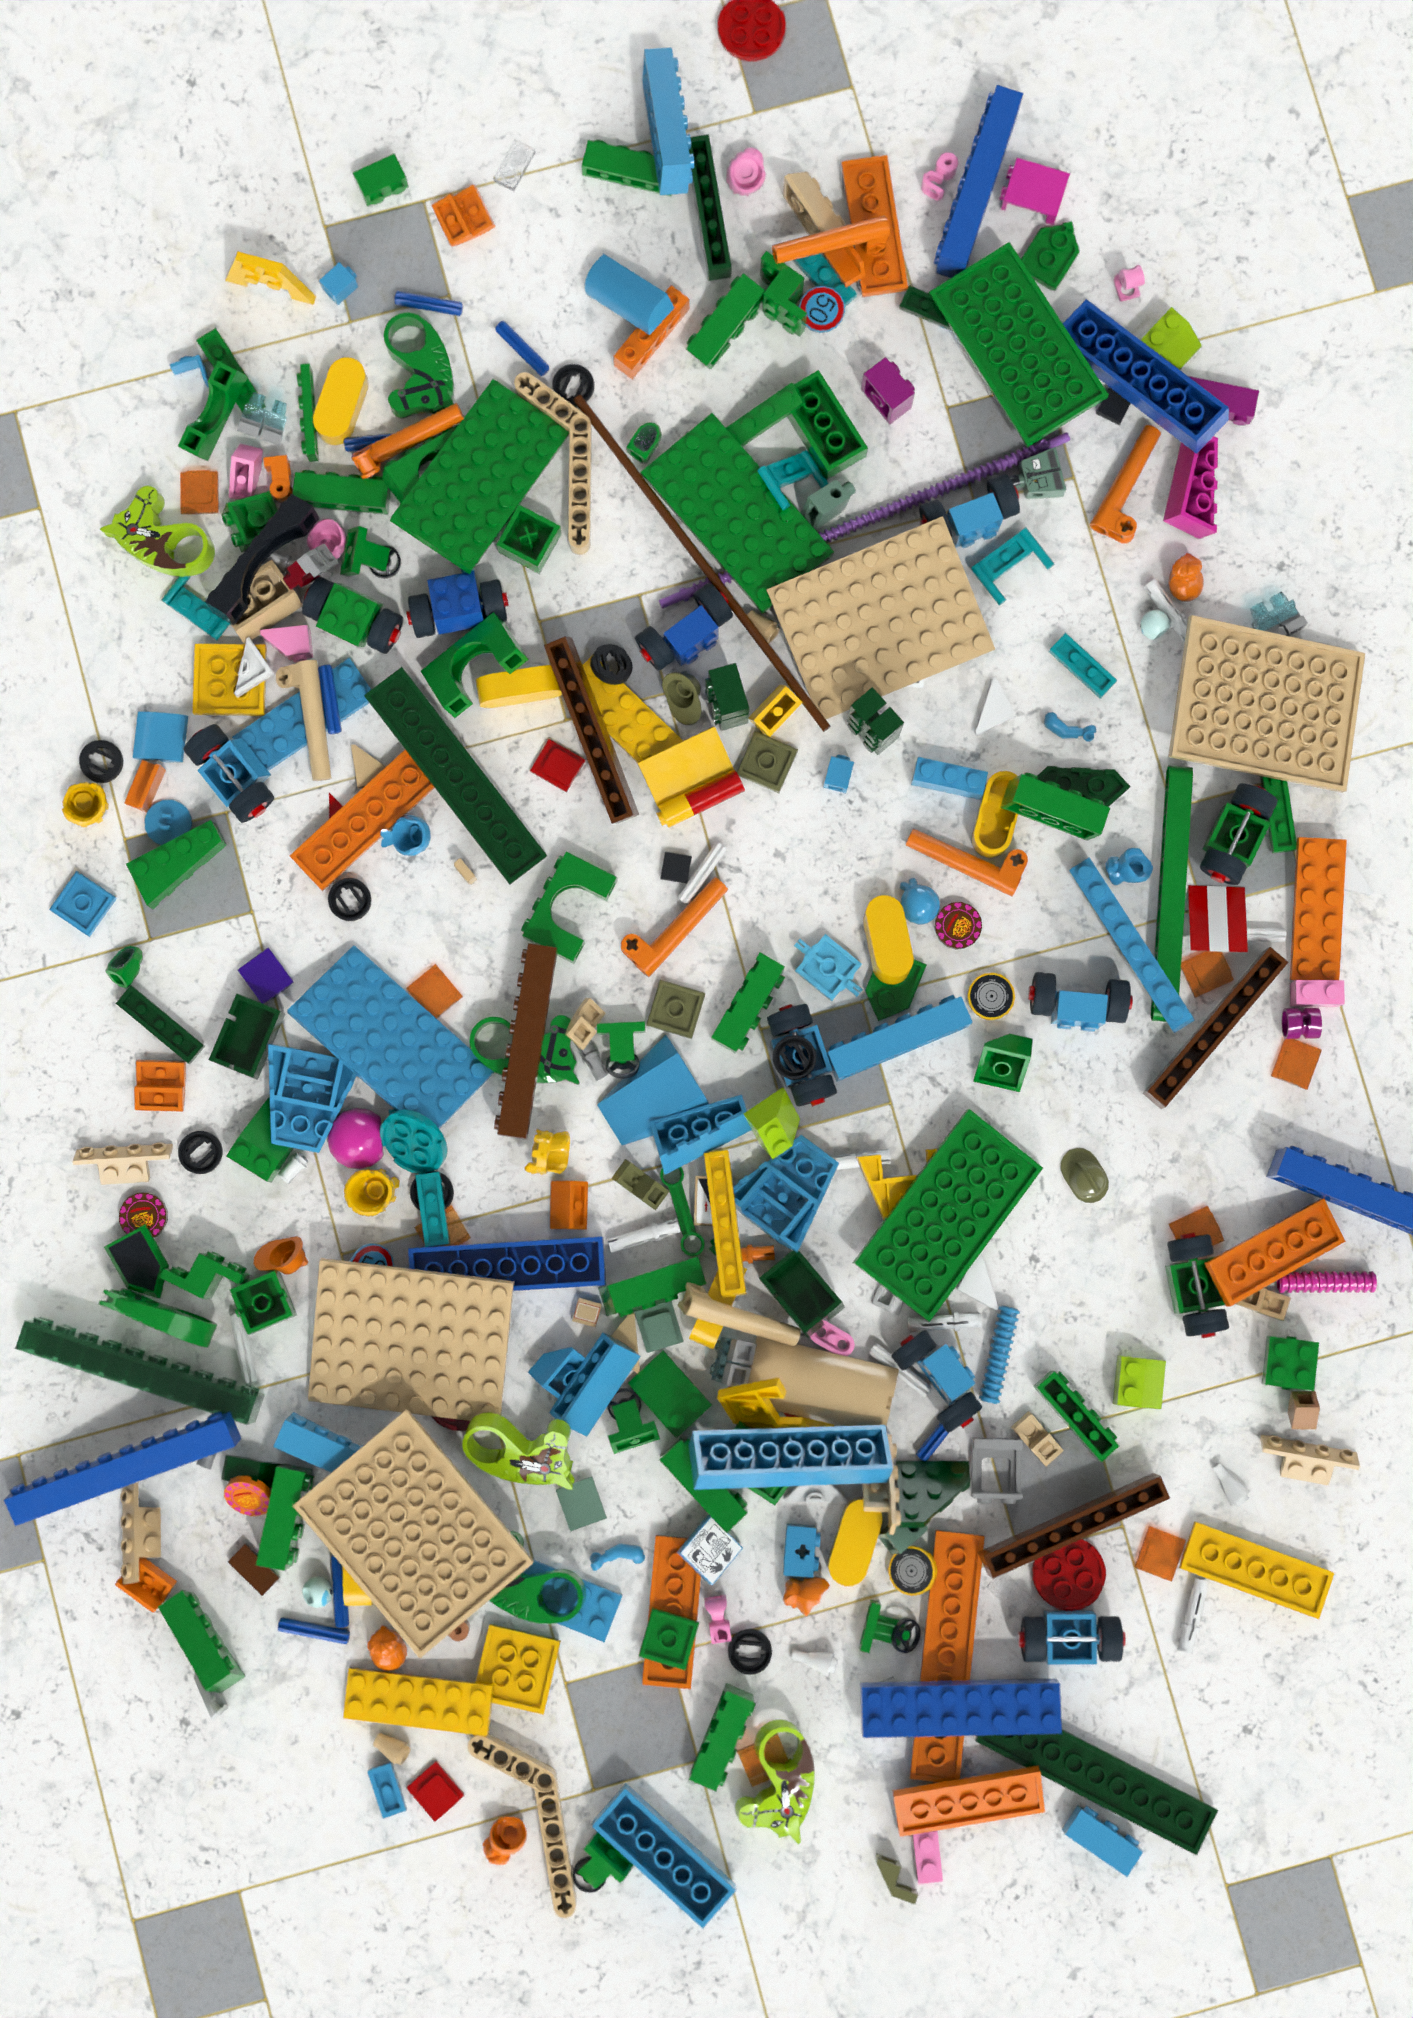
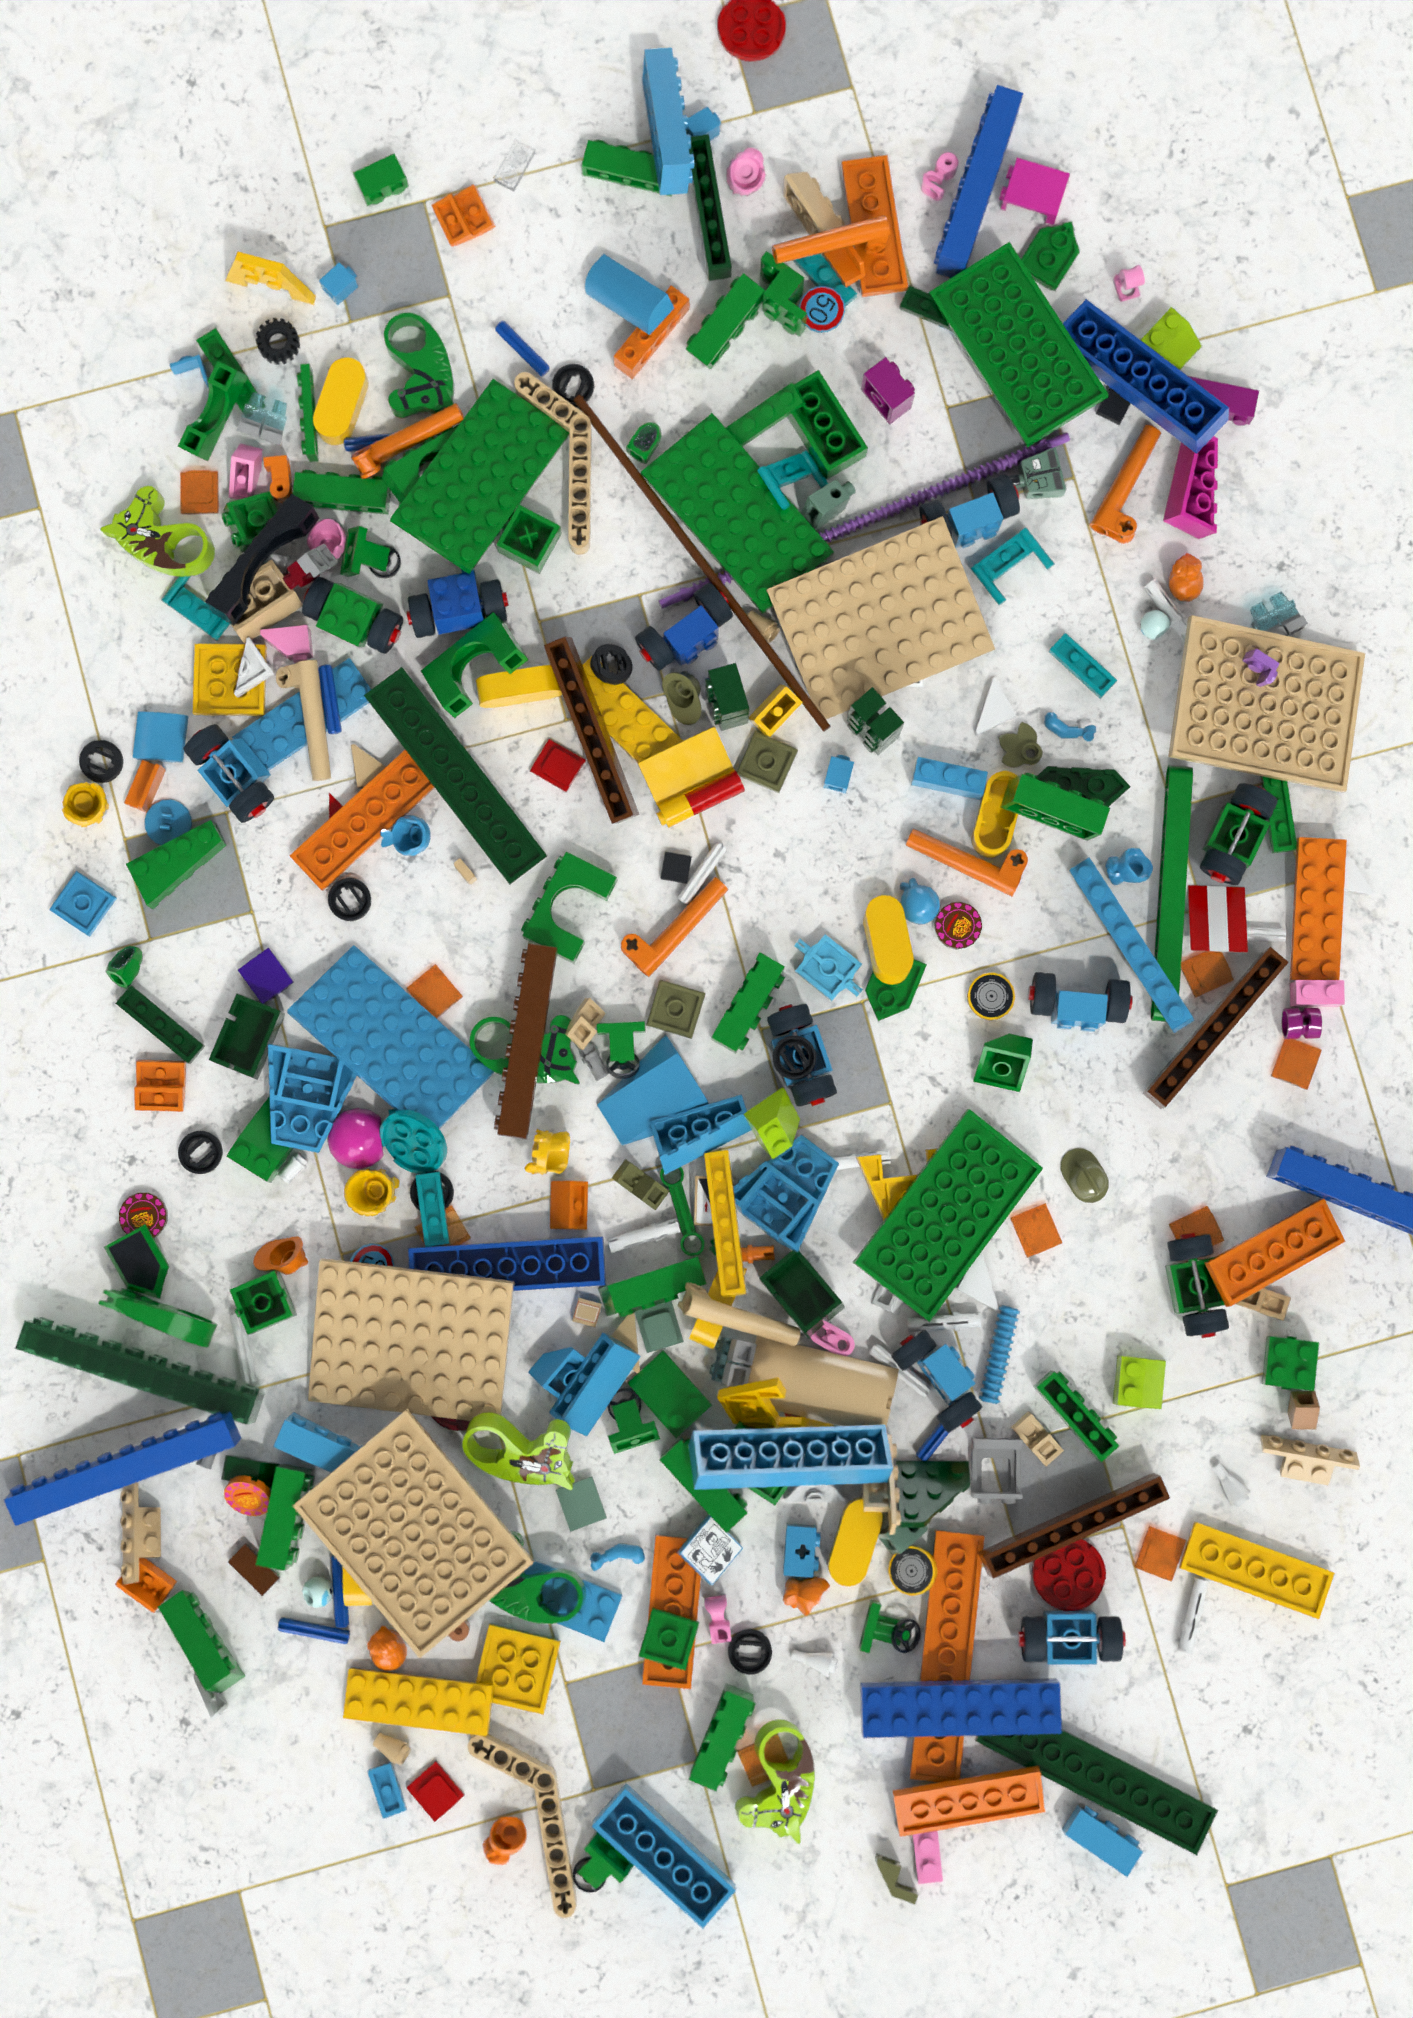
tan bracket [73,1142,173,1185] -> none
green bracket [160,1251,251,1299] -> none
blue axle [394,291,463,316] -> none
dark azure brick [827,995,973,1082] -> none
dark pink piece [1277,1271,1377,1293] -> none
none -> black tyre [255,318,300,365]
none -> dark azure brick [686,106,721,141]
none -> olive plate [999,722,1042,768]
none -> clear orange piece [1010,1203,1062,1258]
none -> medium lavender bracket [1242,648,1280,687]

